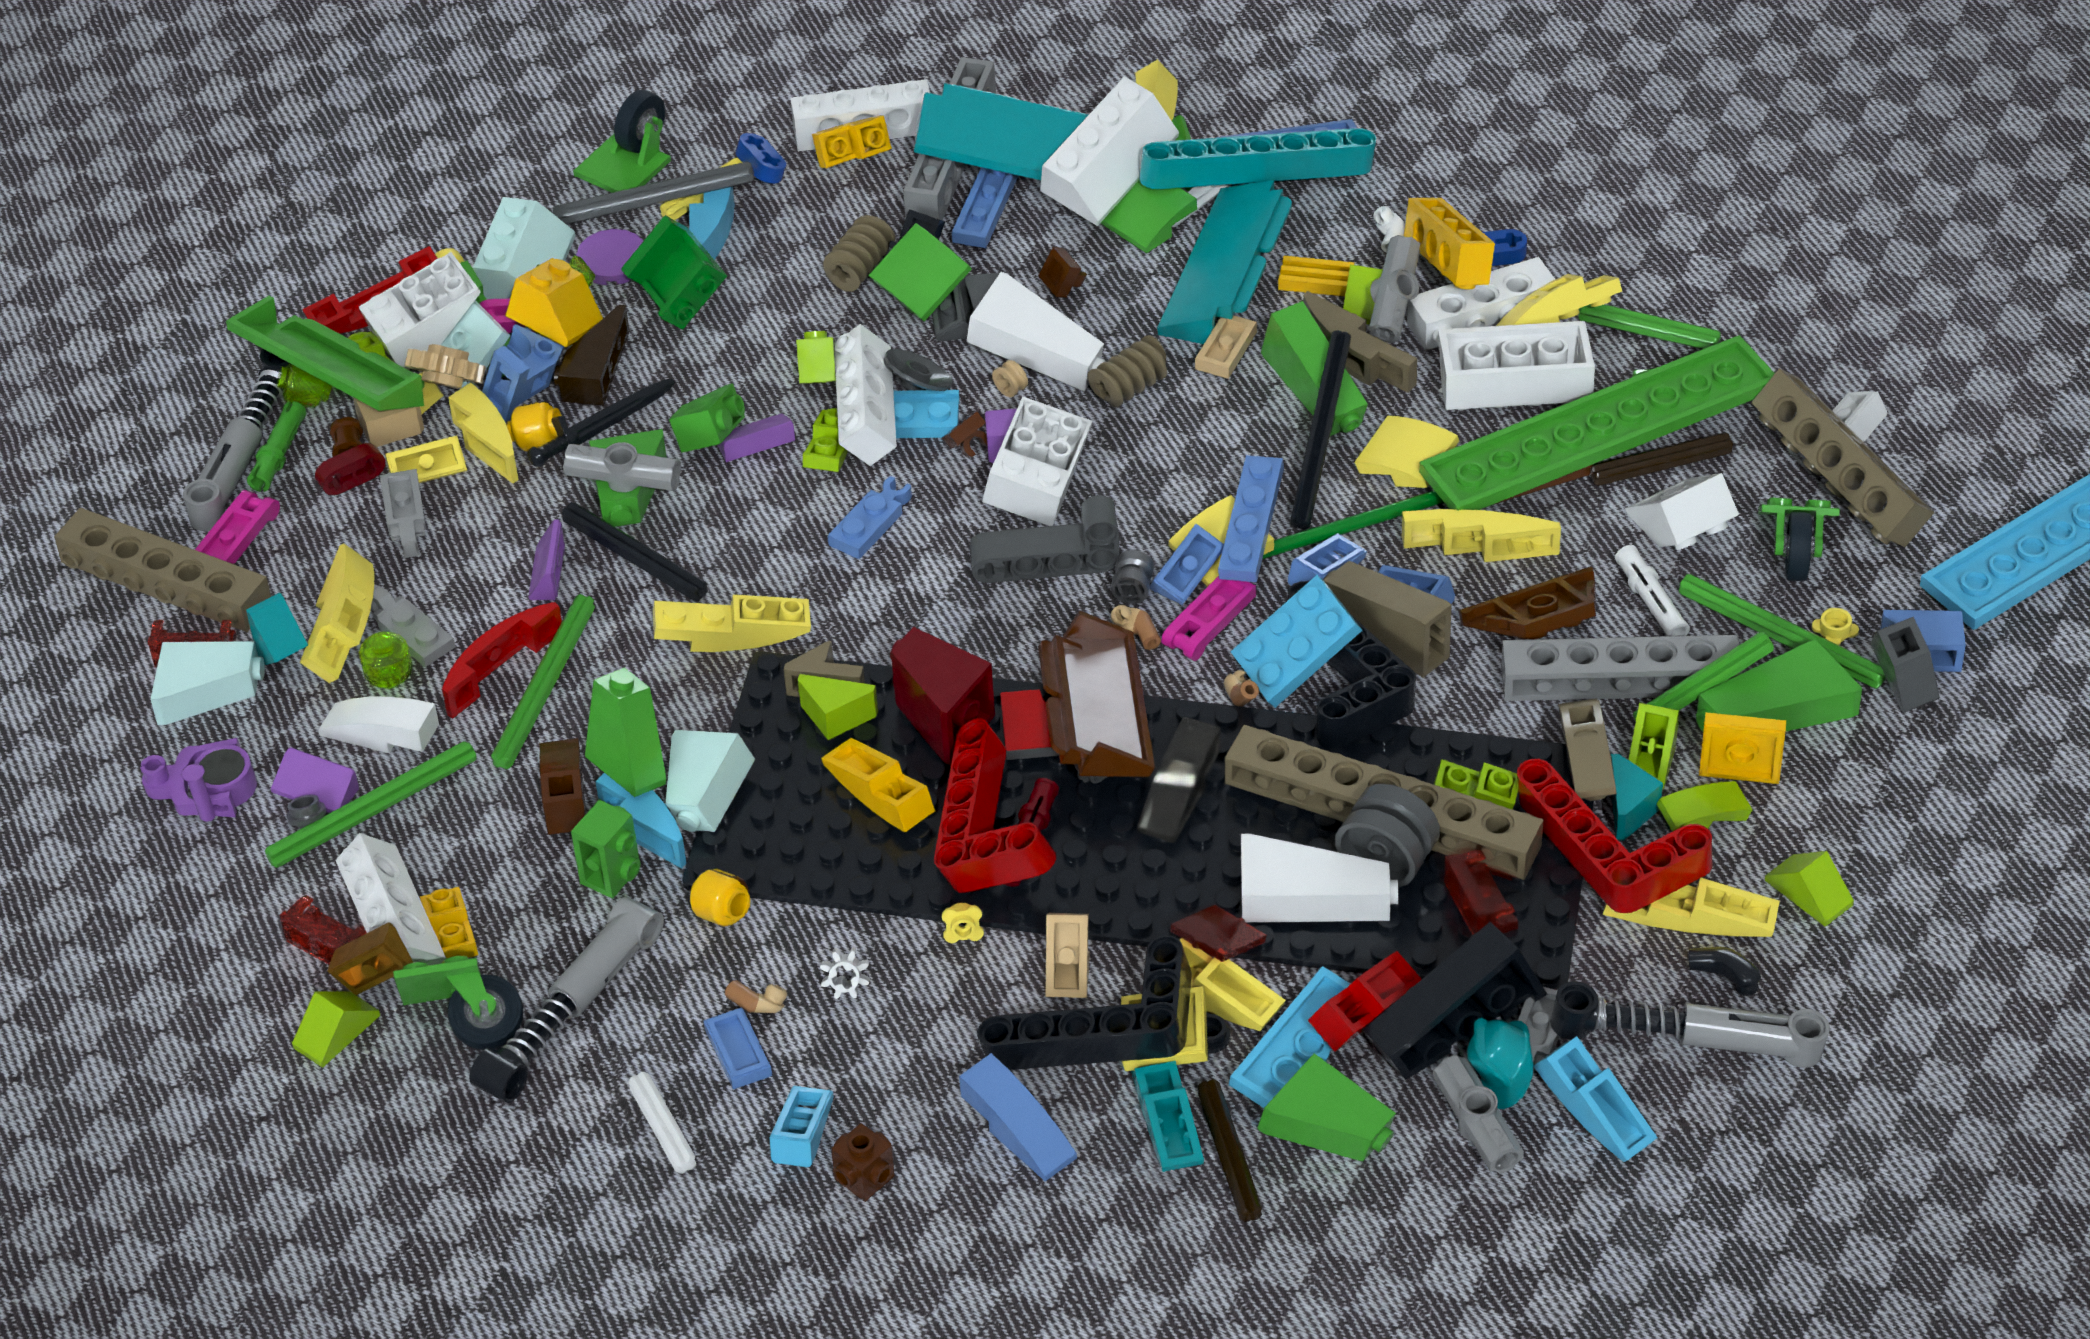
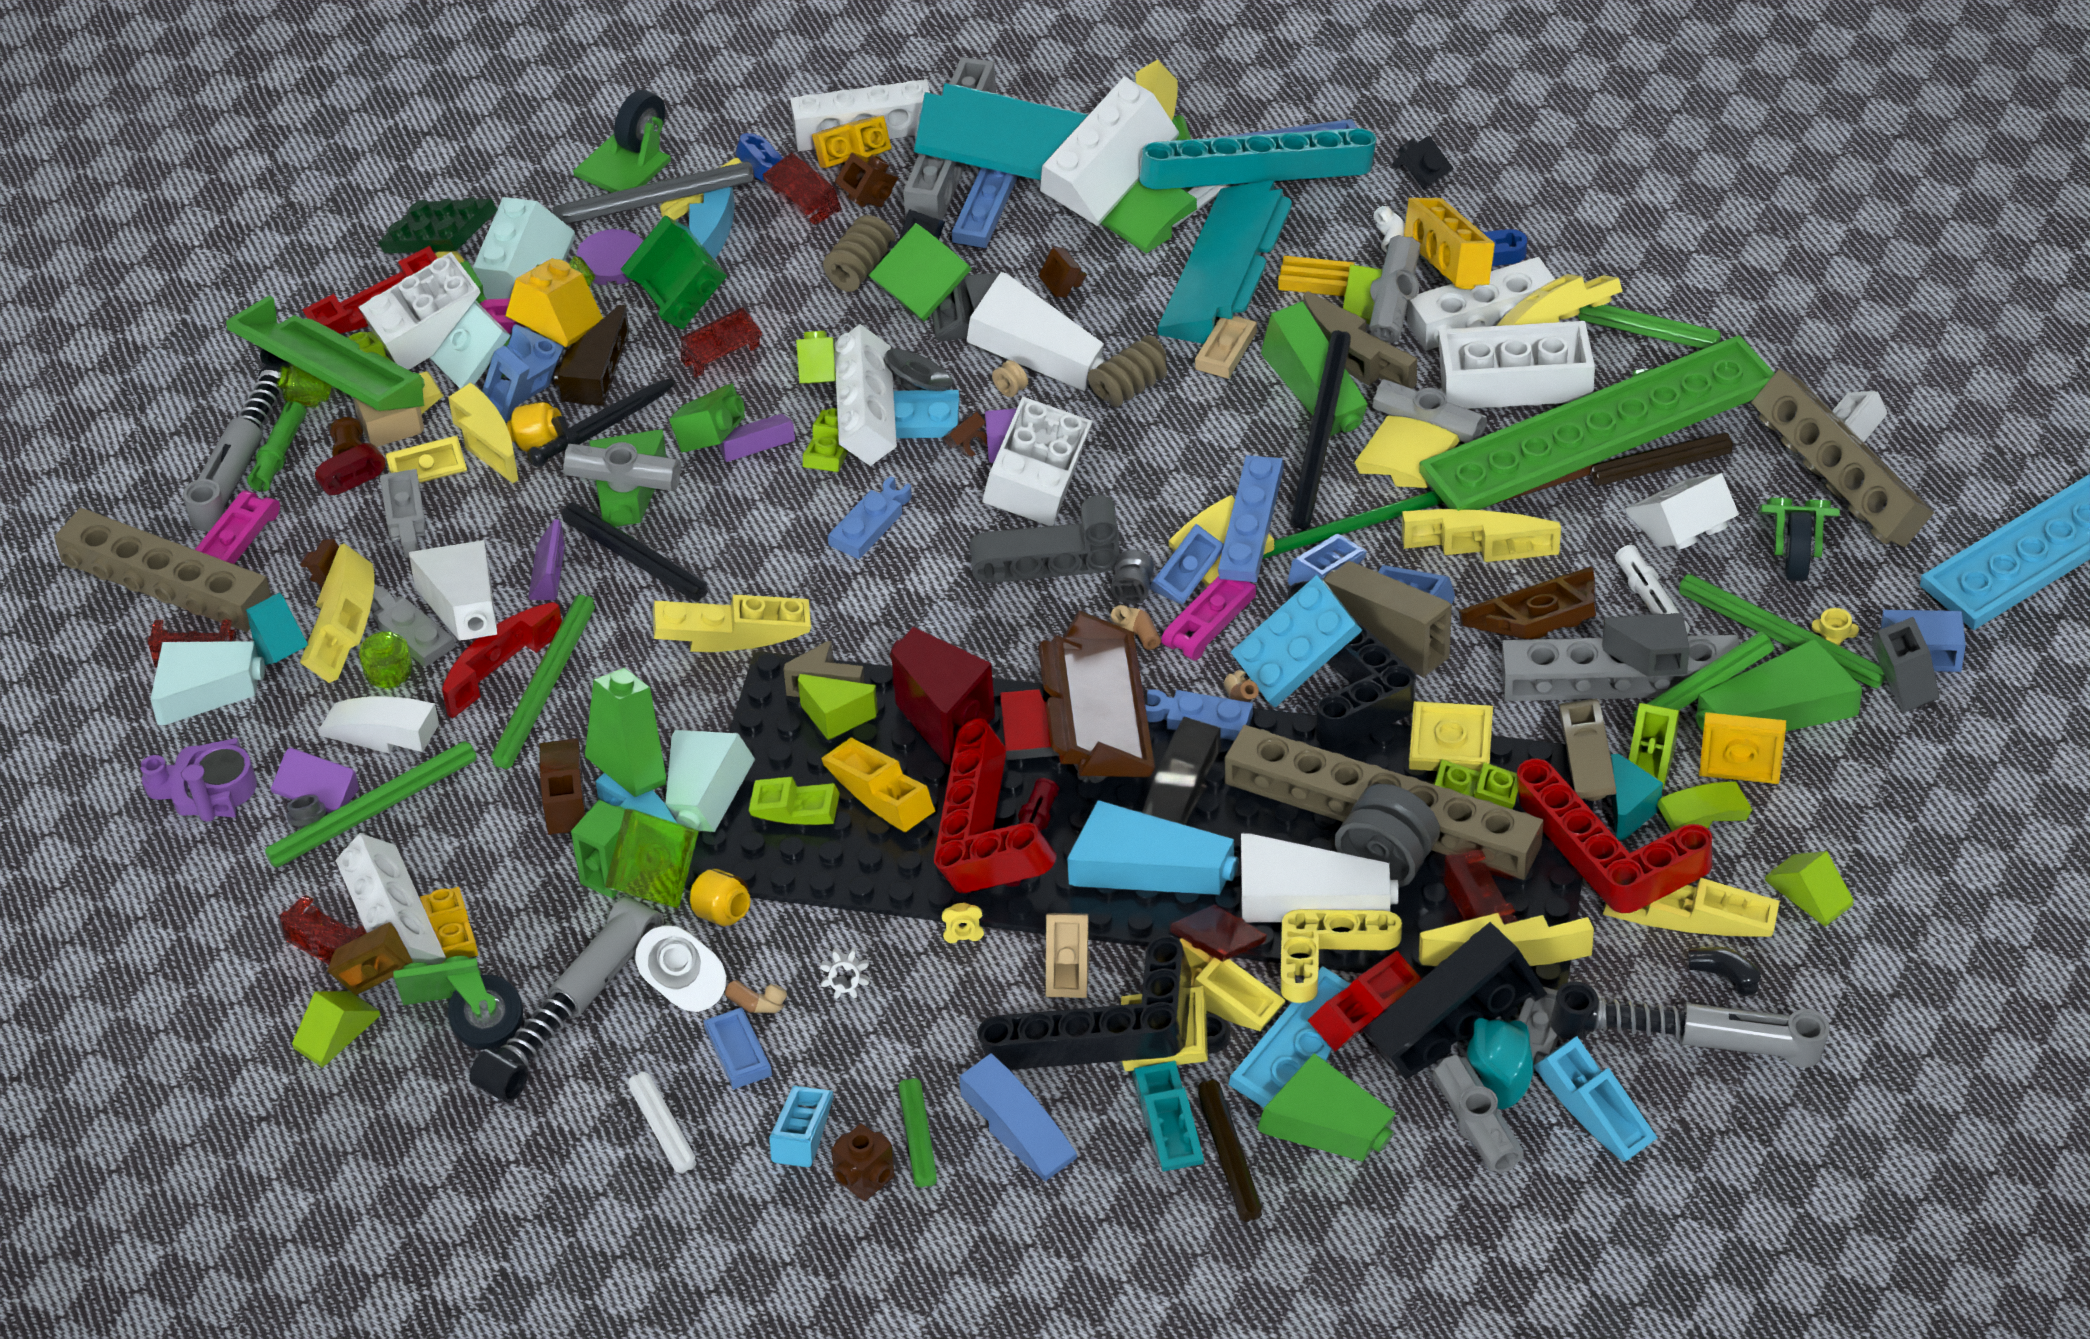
tan gear [404,344,486,389] -> none
none -> reddish brown tile [300,539,339,589]
none -> dark green plate [378,197,498,254]
none -> white slope [409,540,498,641]
none -> clear neon green plate [605,809,699,909]
none -> white piece [635,925,727,1012]
none -> clear red hinge [681,307,762,378]
none -> lime slope [749,777,840,825]
none -> clear red hinge [762,152,842,225]
none -> reddish brown brick [835,152,899,208]
none -> bright green axle [899,1078,937,1188]
none -> medium azure slope [1067,800,1239,895]
none -> medium blue plate [1145,690,1253,741]
none -> light yellow beam [1281,909,1402,1003]
none -> light grey piece [1373,379,1487,443]
none -> black bracket [1392,135,1454,190]
none -> light yellow tile [1409,701,1493,772]
none -> light yellow slope [1419,913,1594,966]
none -> dark grey slope [1602,613,1690,677]

